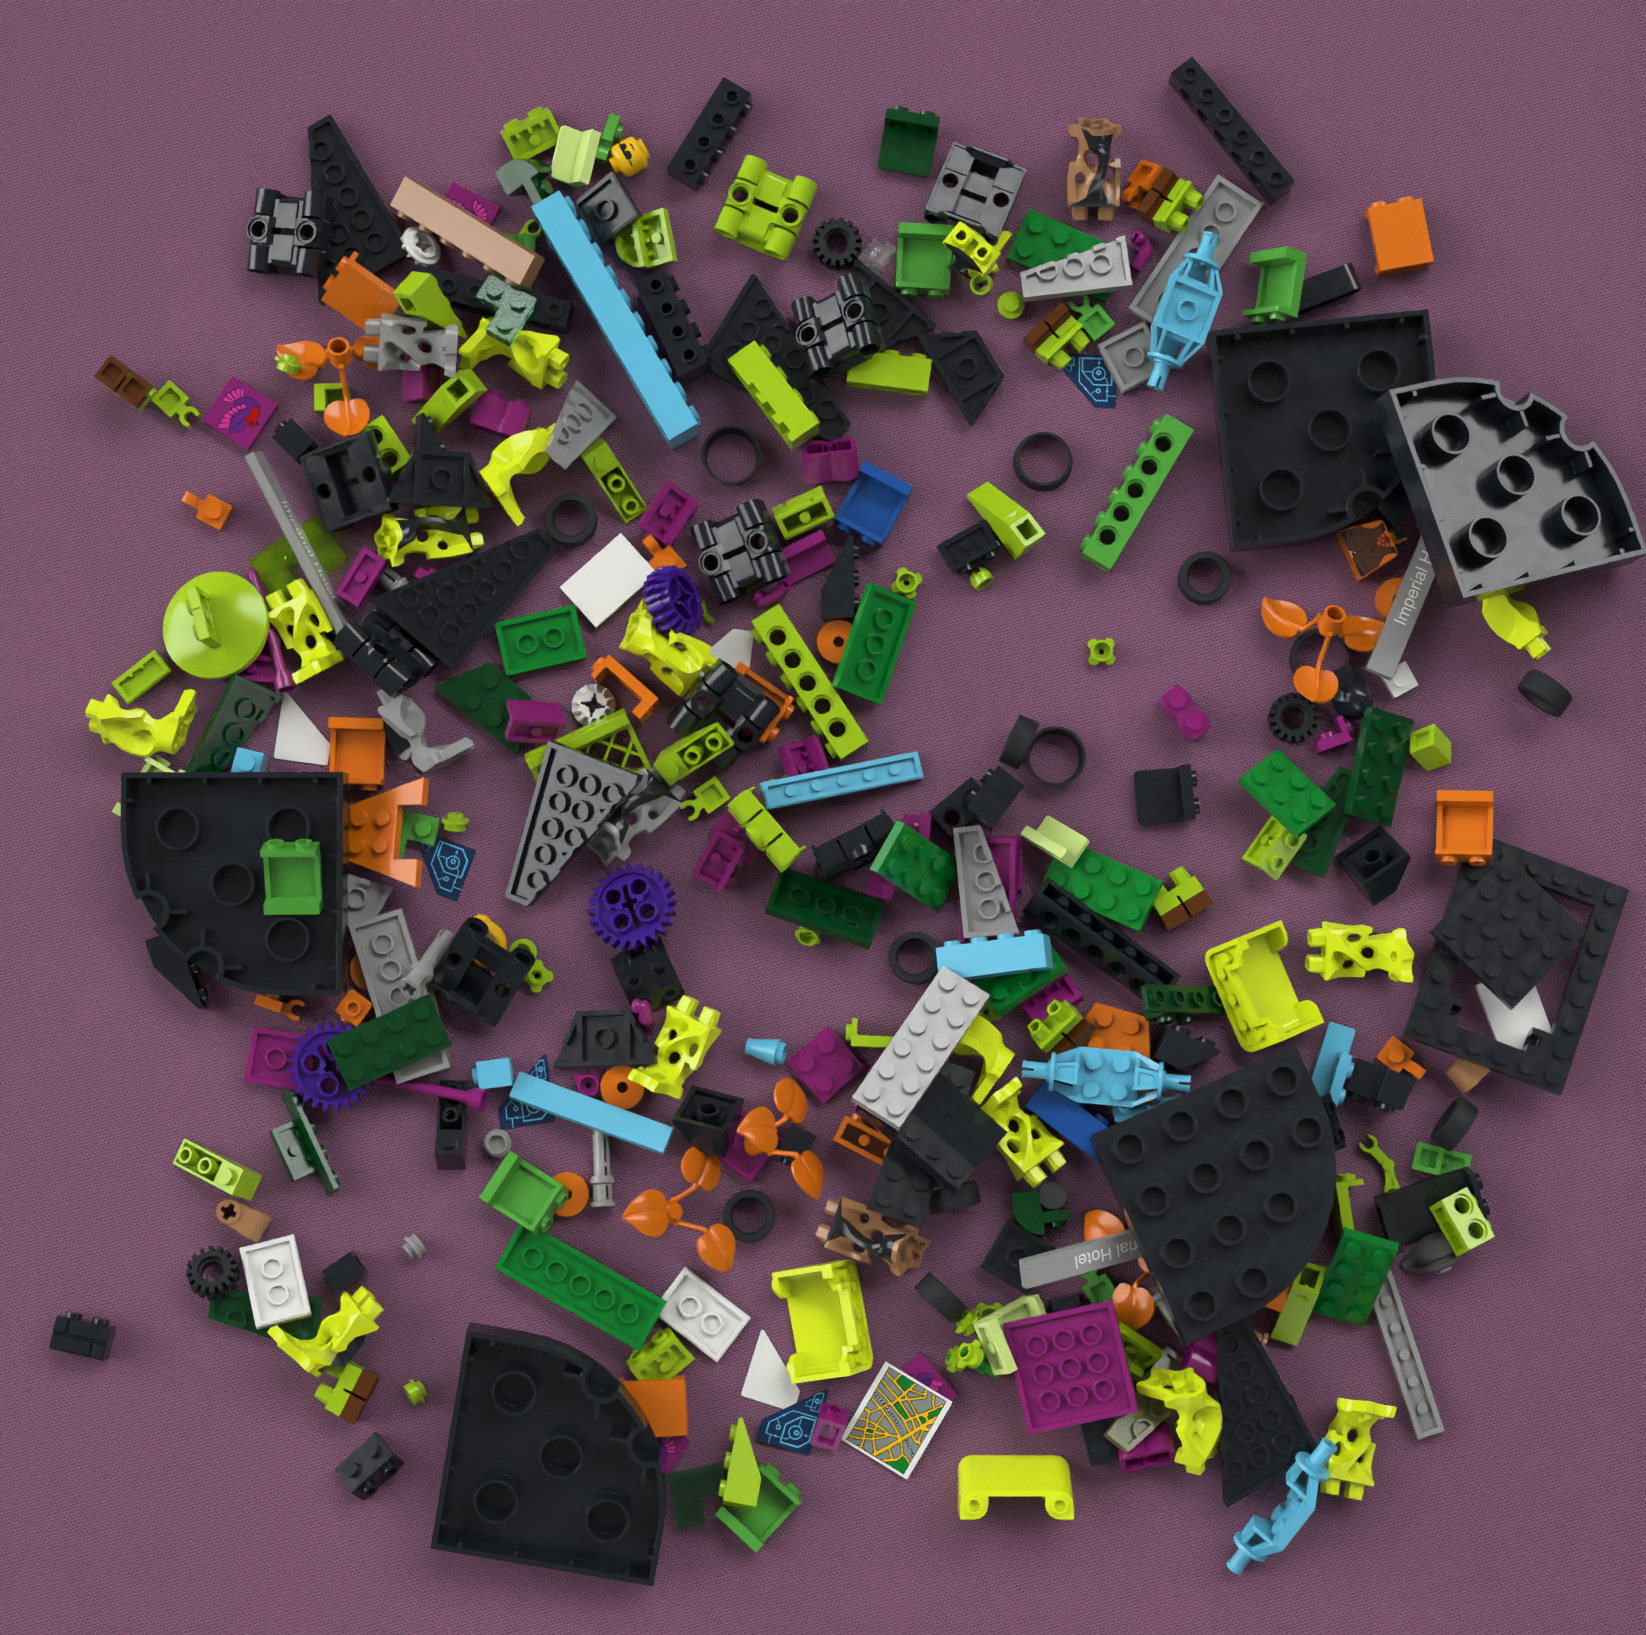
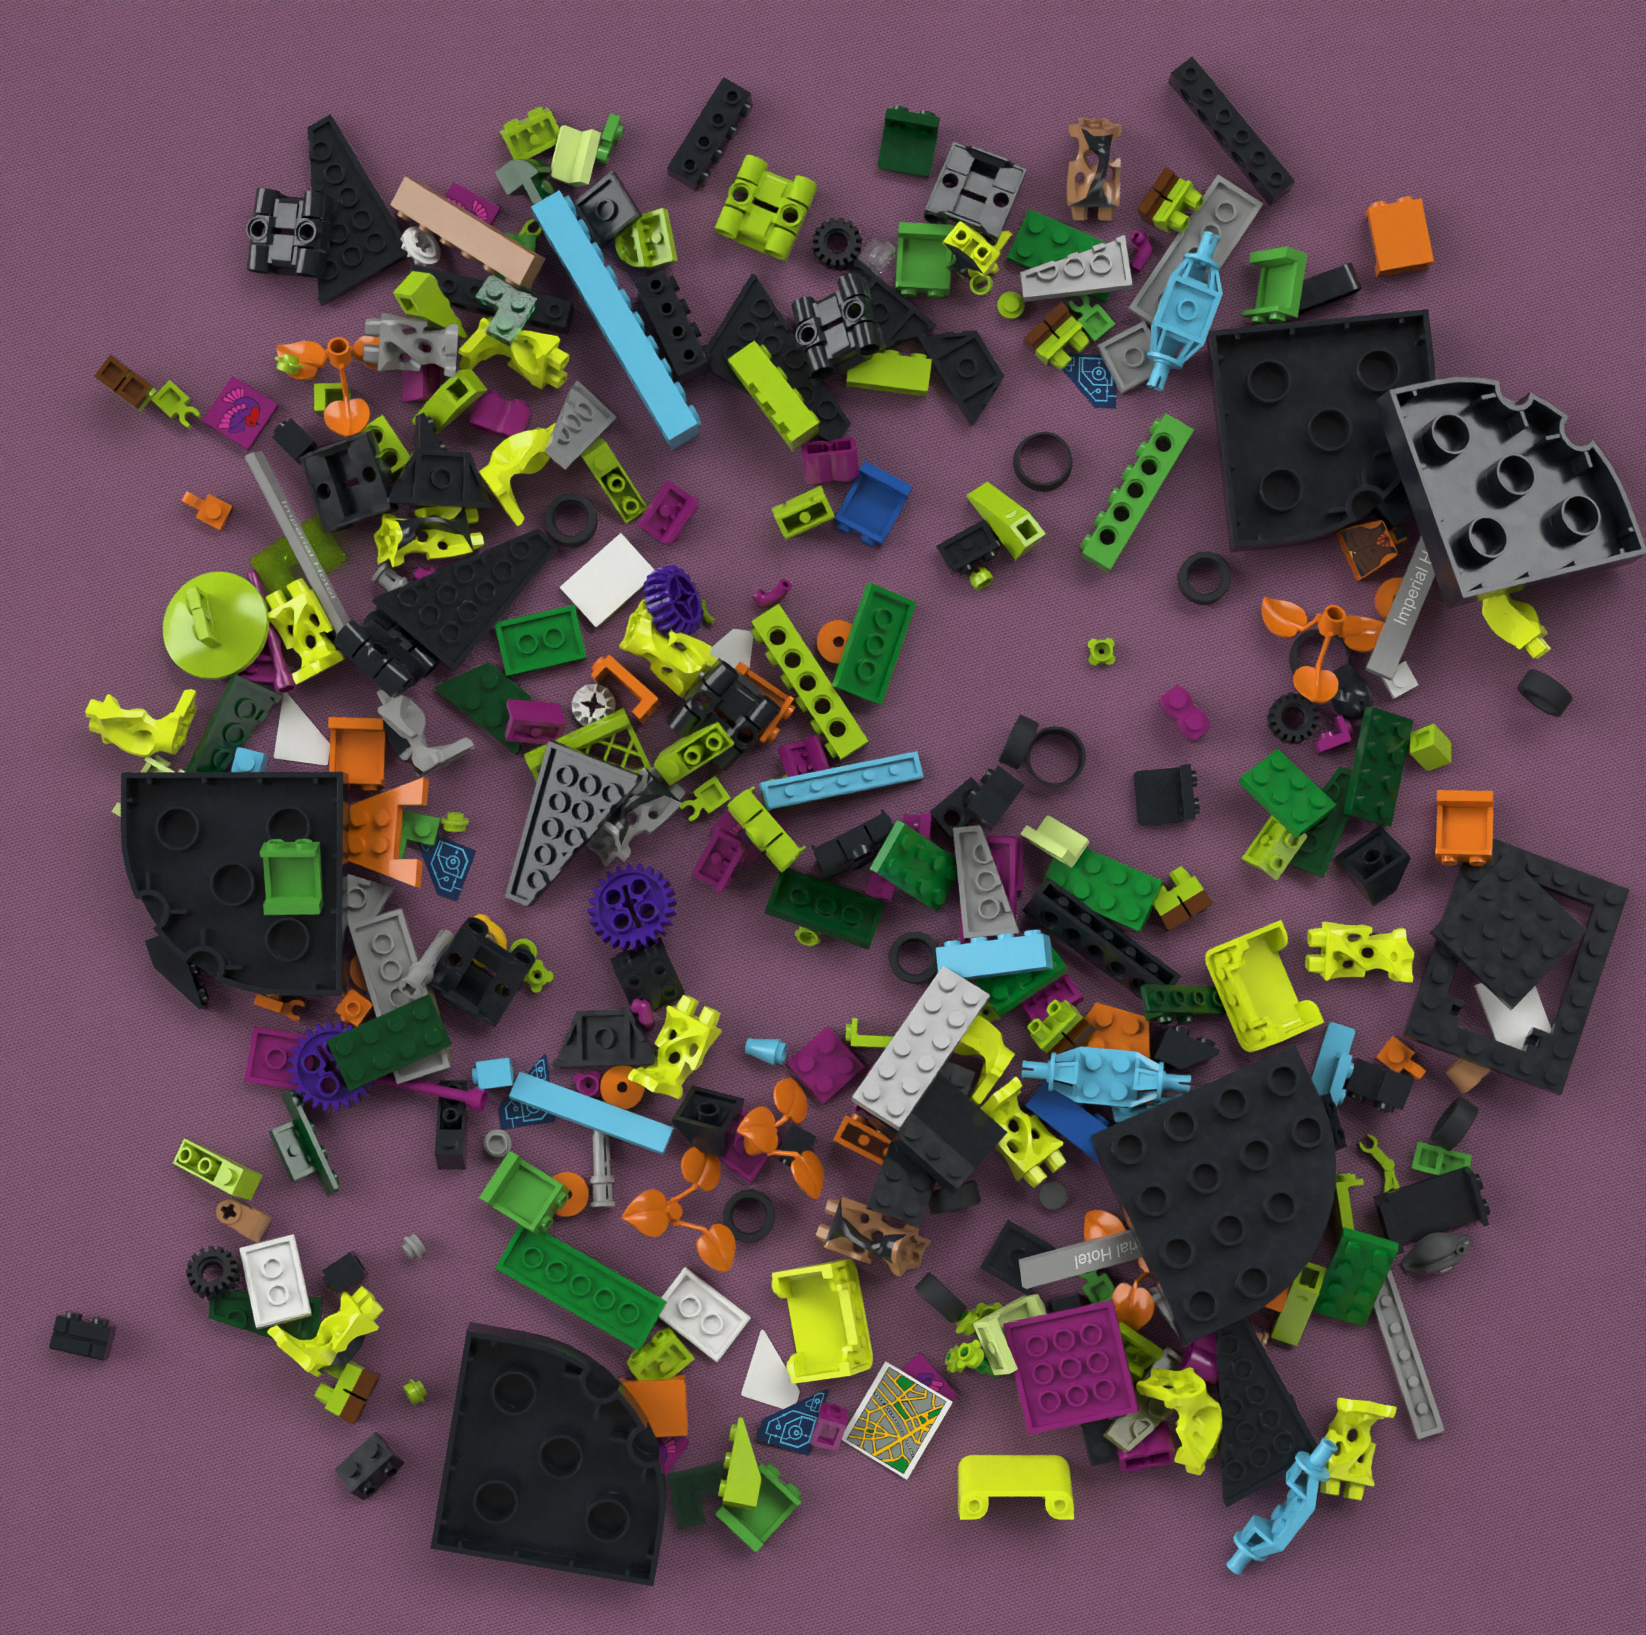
lime plate [111,649,173,706] -> none
orange panel [321,251,401,338] -> none
magenta panel [335,547,389,609] -> none
yellow head [608,137,651,177] -> none
orange plate [642,534,687,570] -> none
black piece [689,499,792,606] -> none
black tyre [701,425,761,485] -> none
magenta panel [783,529,835,585] -> none
black slope [821,535,859,621] -> none
lime plate [891,567,922,599] -> none
dark green brick [1010,1189,1071,1235] -> none
orange plate [1121,159,1163,210] -> none
lime brick [1429,1187,1495,1257] -> none

